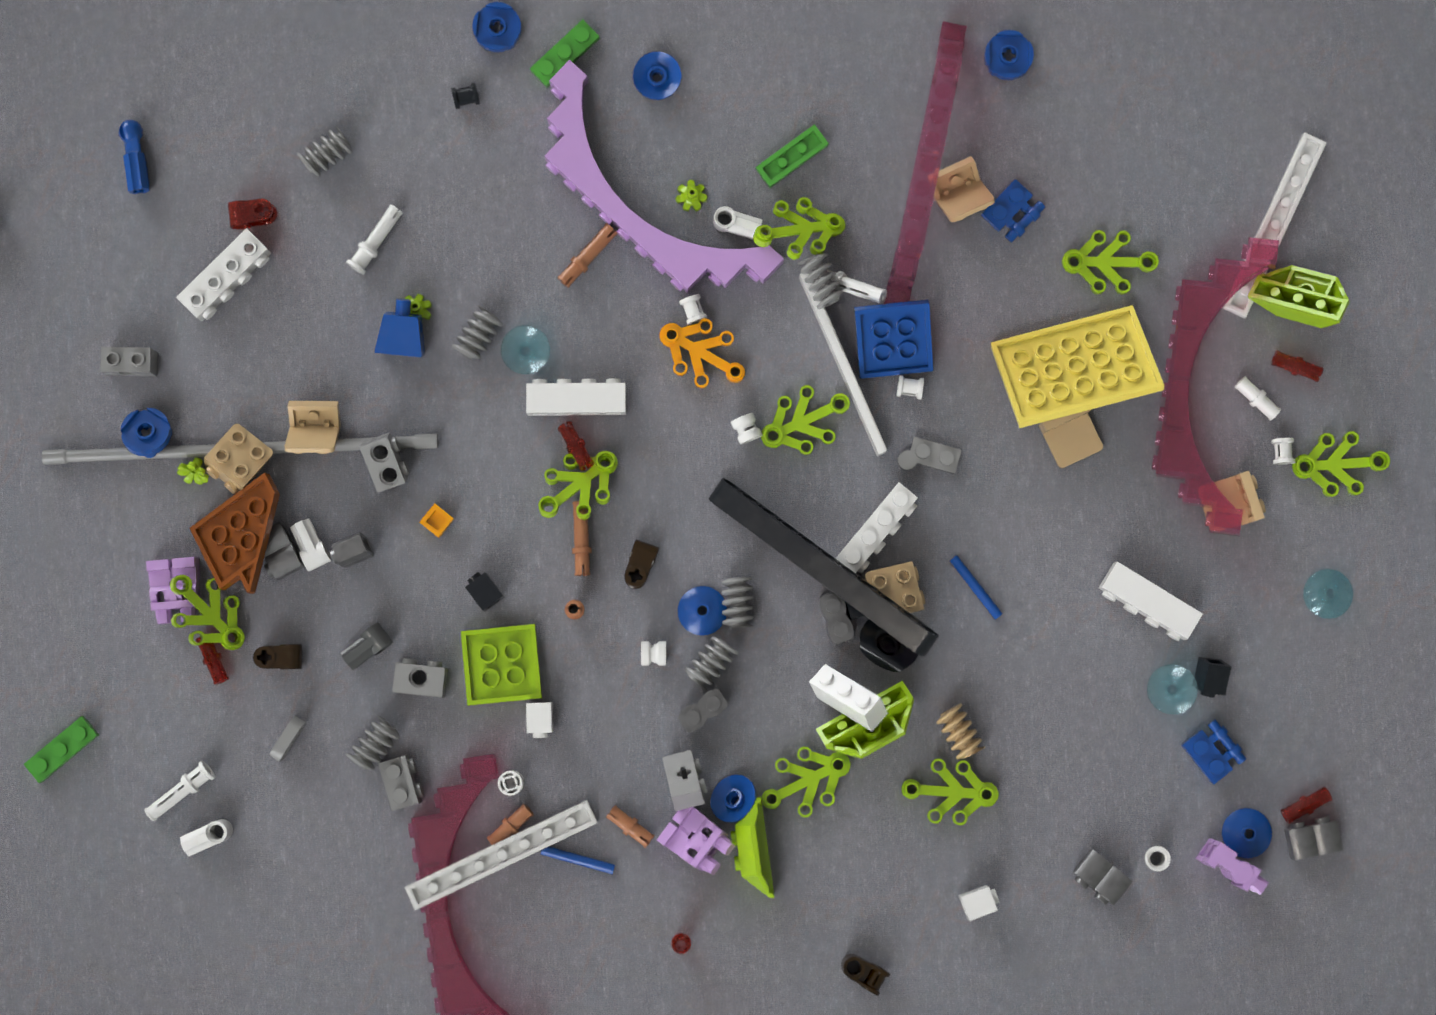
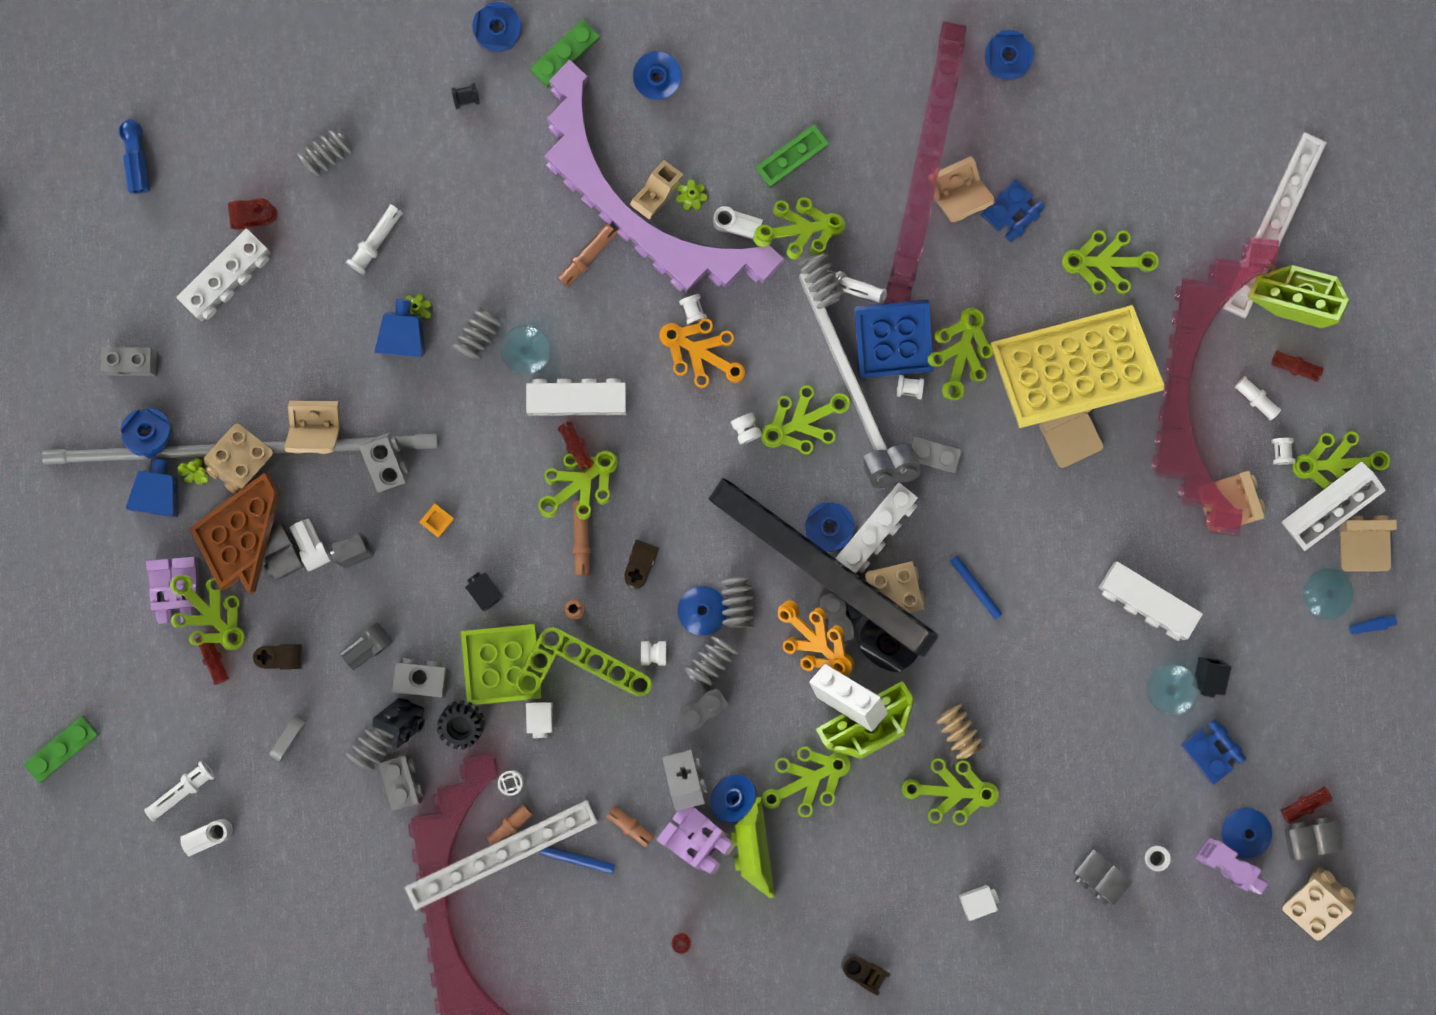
none -> blue torso [126,458,178,518]
none -> black bracket [372,698,425,749]
none -> black tyre [437,700,485,750]
none -> lime beam [516,627,652,697]
none -> tan brick [630,160,683,219]
none -> light orange plant [778,600,854,676]
none -> blue plate [805,502,854,552]
none -> flat silver brick [863,444,921,488]
none -> lime plant [928,307,993,400]
none -> white brick [1281,462,1386,551]
none -> tan bracket [1282,865,1356,941]
none -> tan bracket [1339,515,1397,572]
none -> blue animal [1349,615,1397,634]

